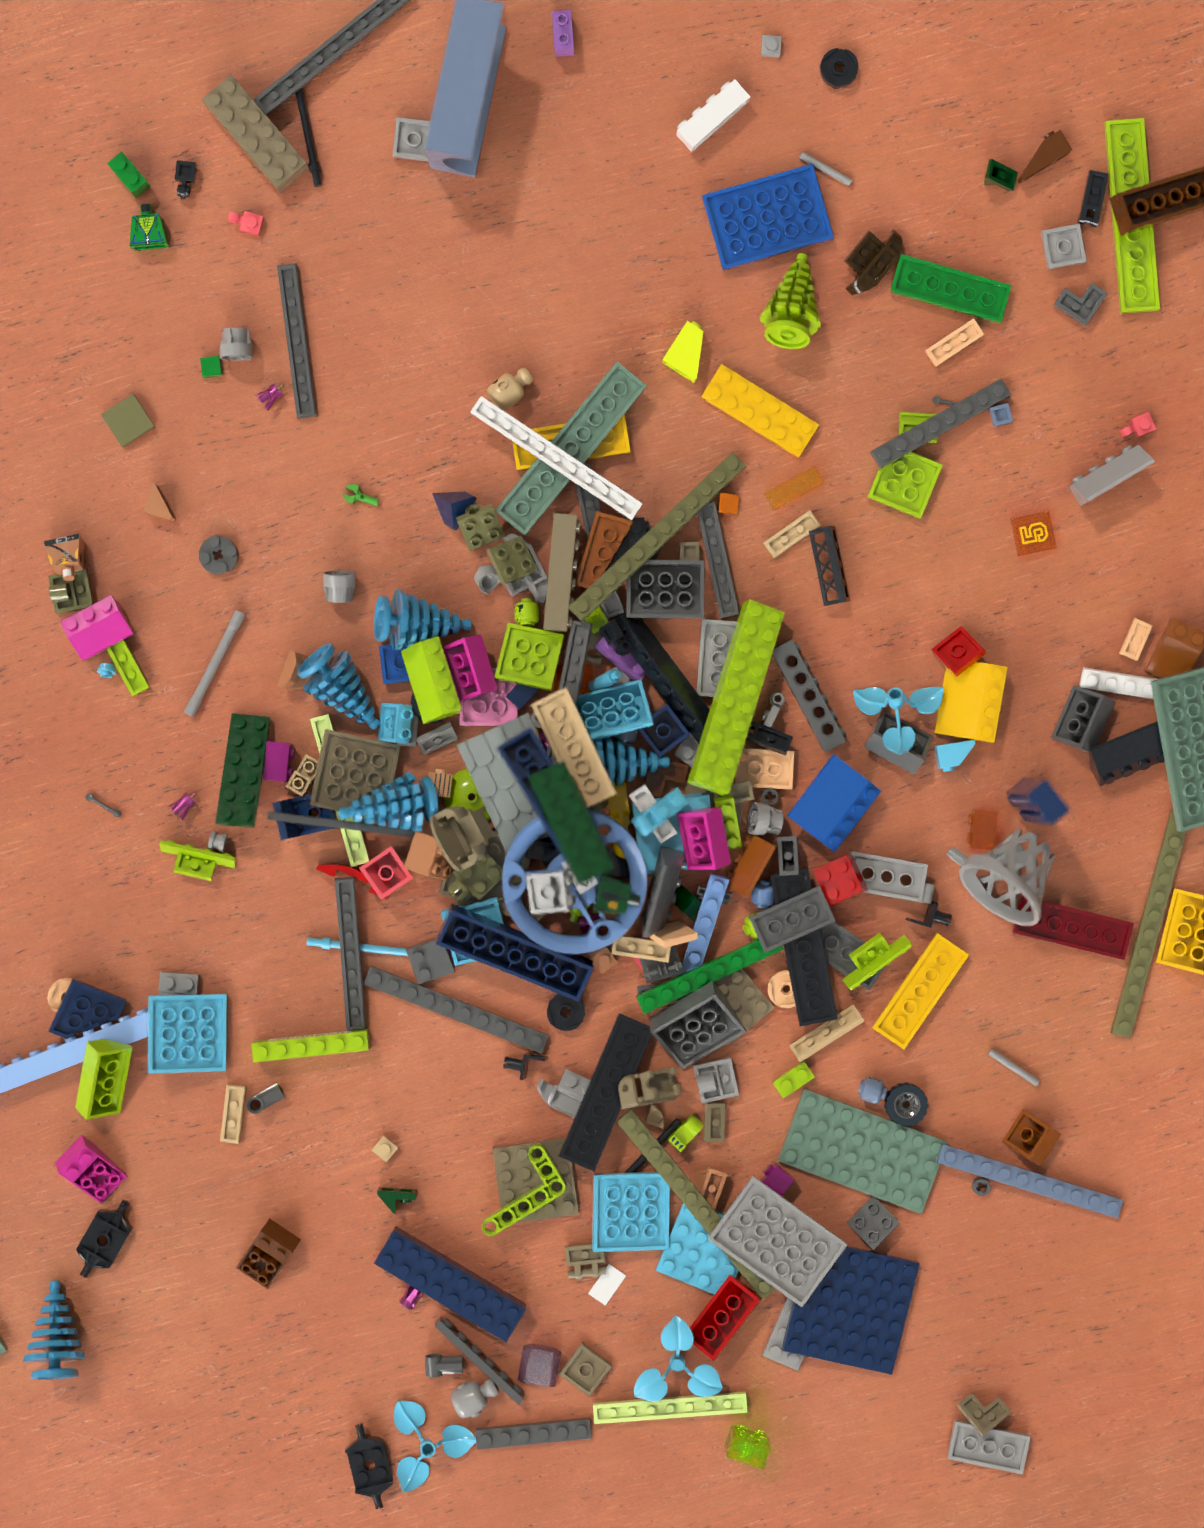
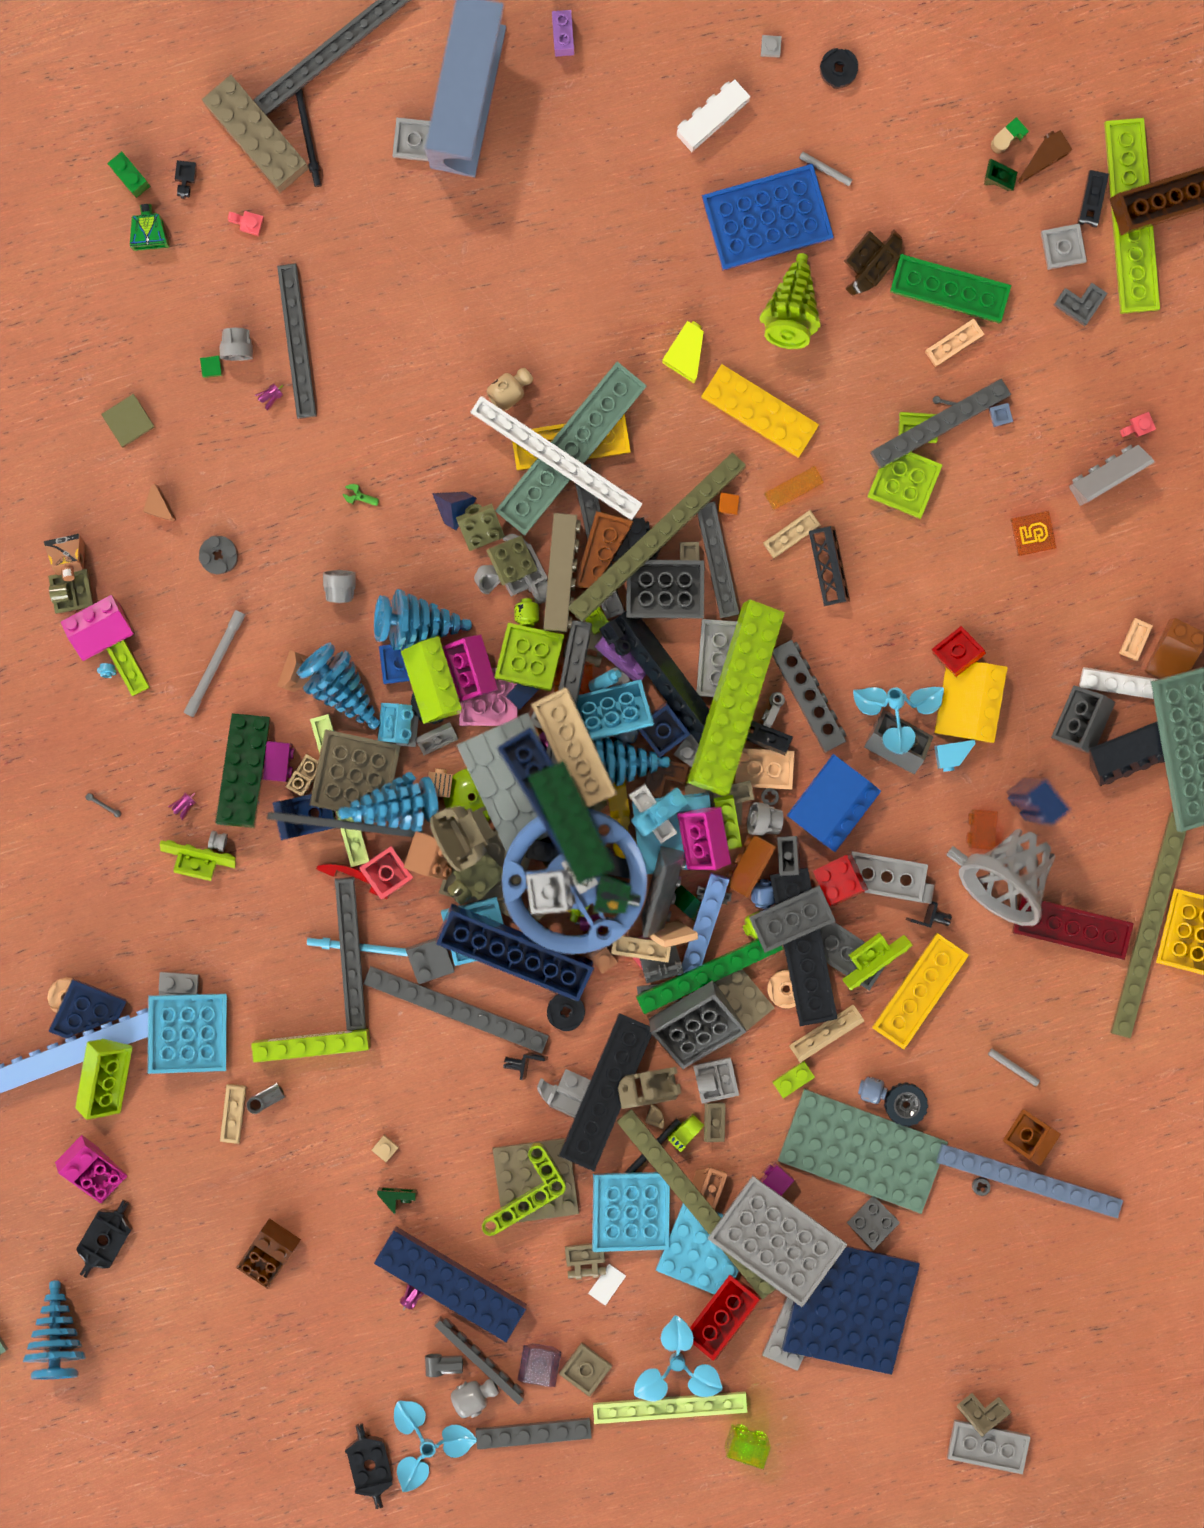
none -> leg [991,117,1029,154]

